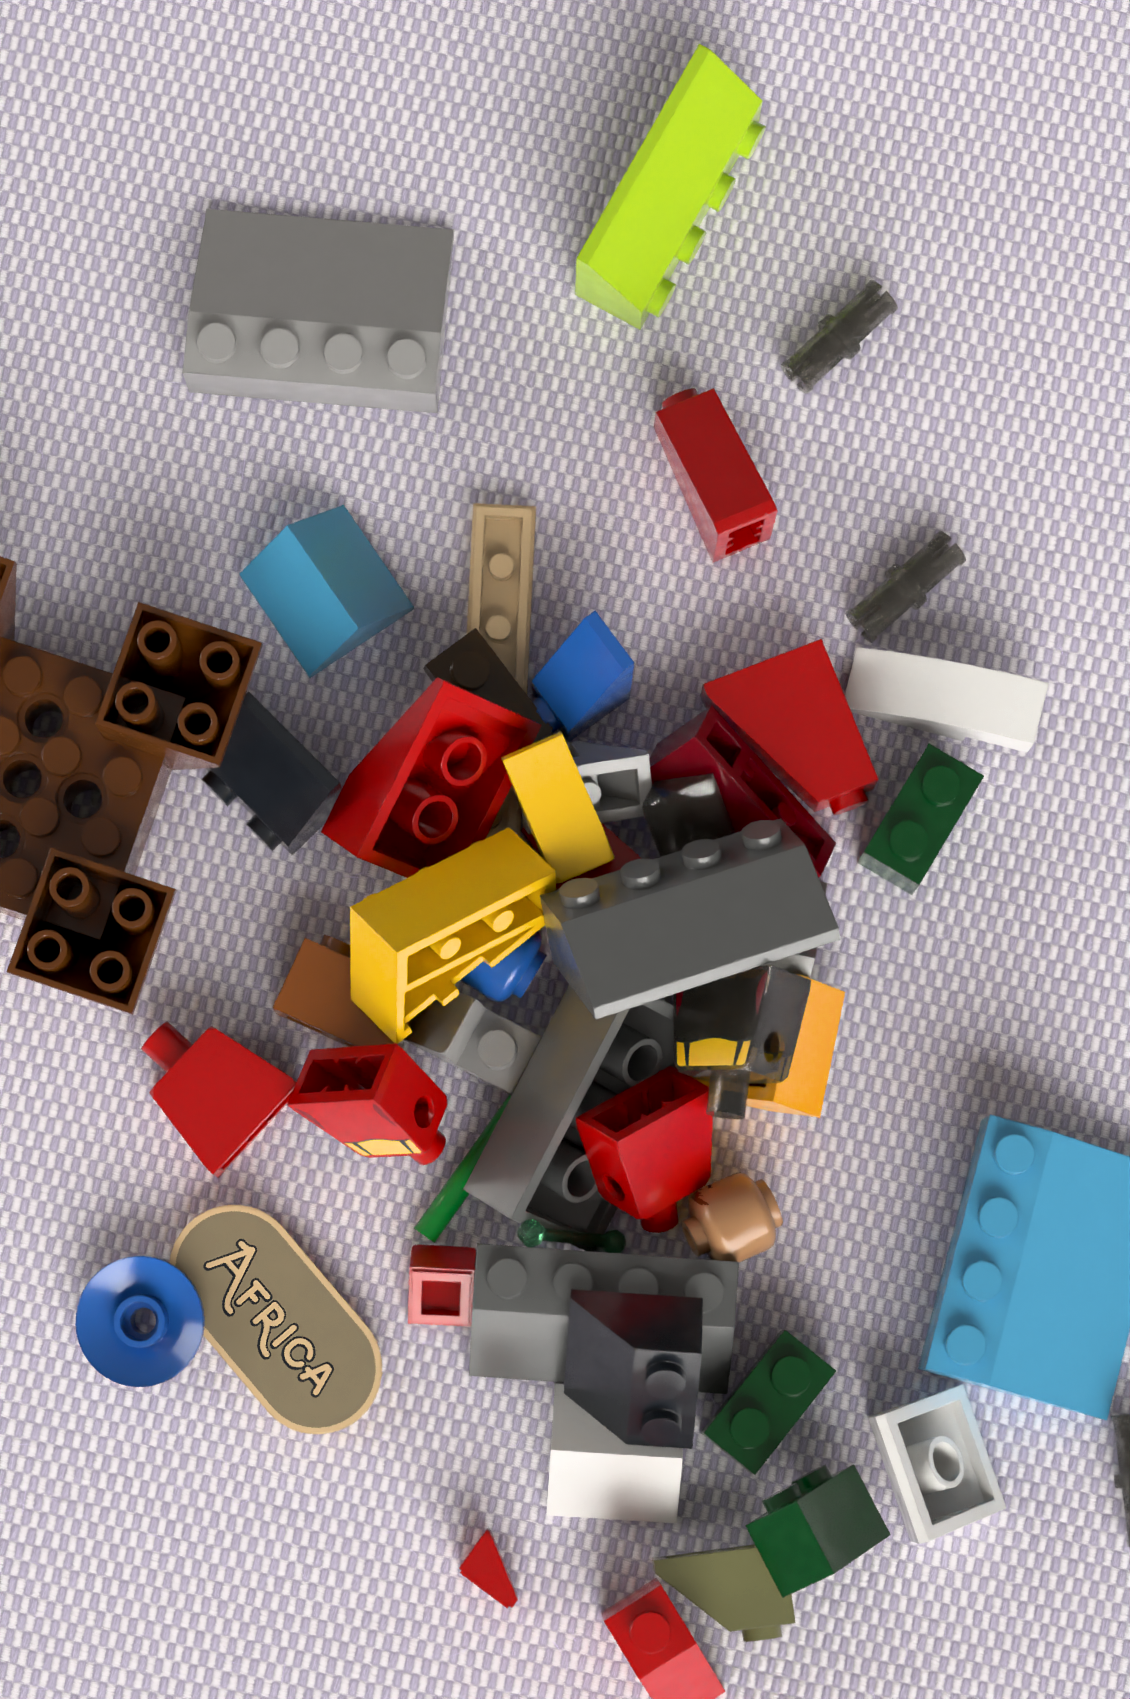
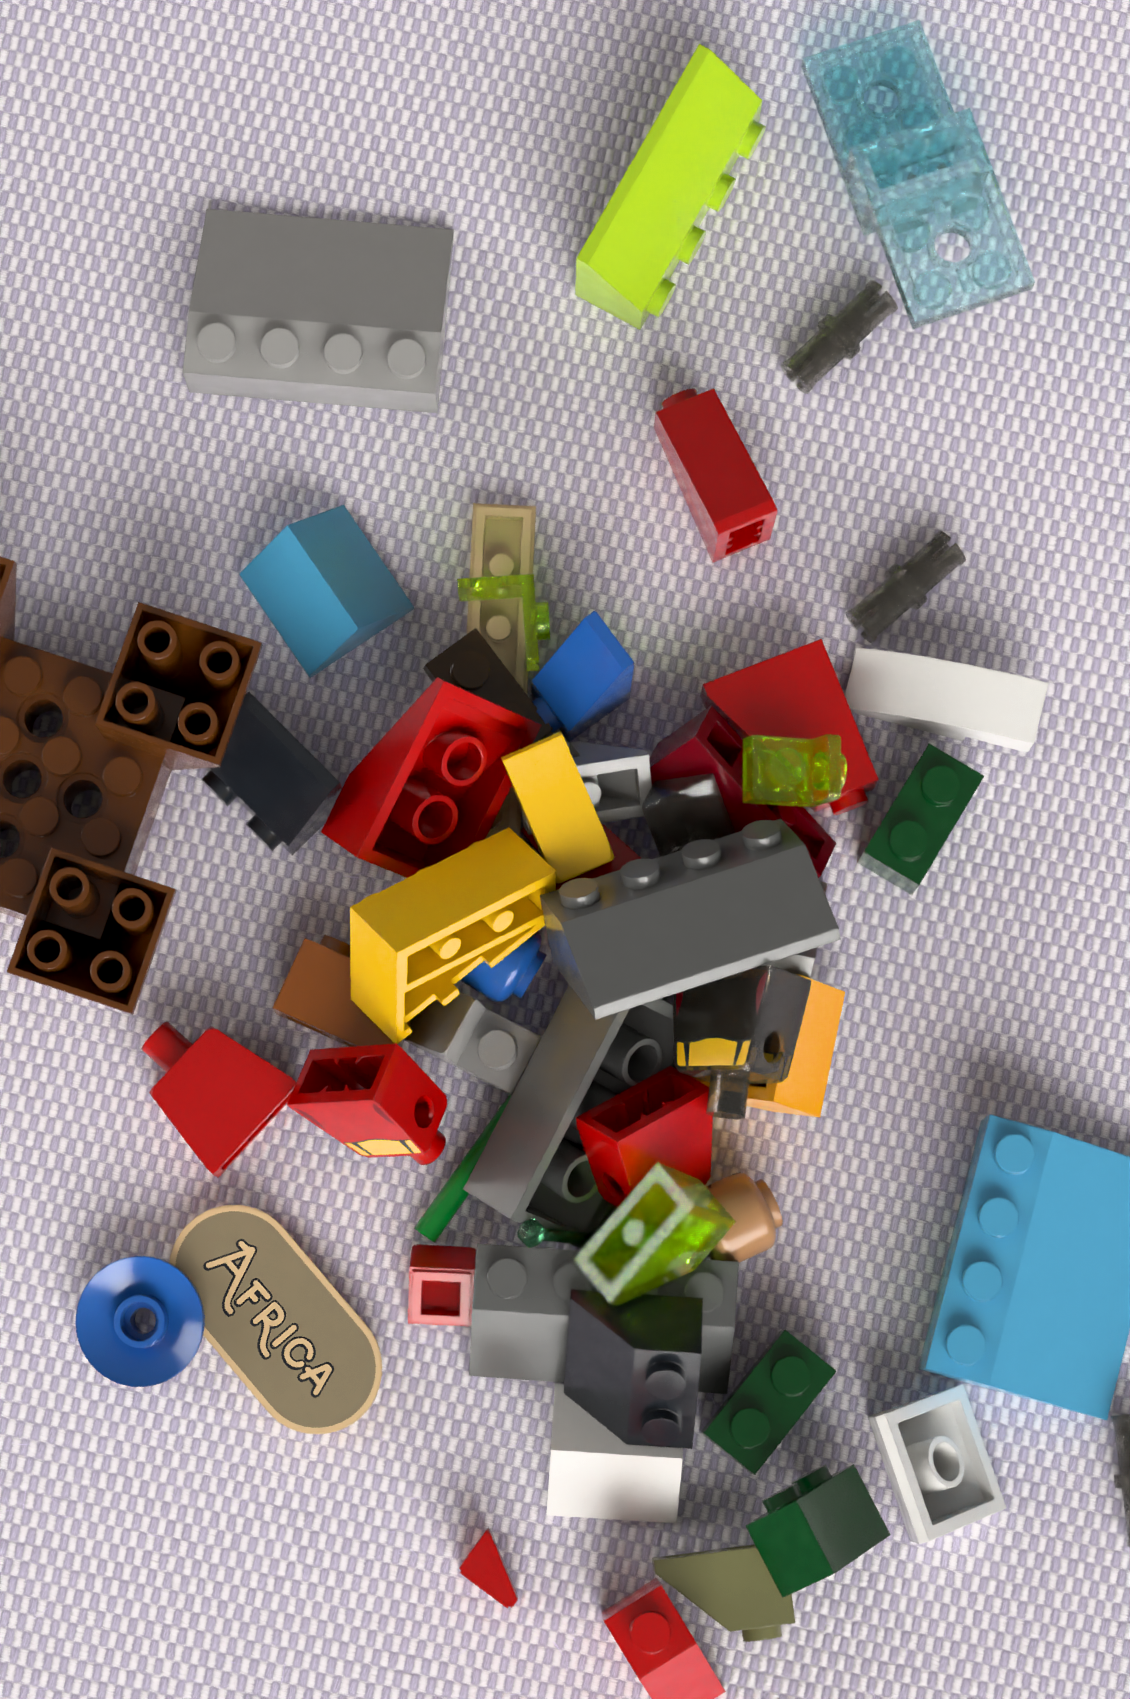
none -> clear neon green bracket [457,574,550,671]
none -> clear neon green slope [573,1162,736,1306]
none -> clear neon green bracket [743,734,847,807]
none -> clear light blue bracket [801,20,1035,329]

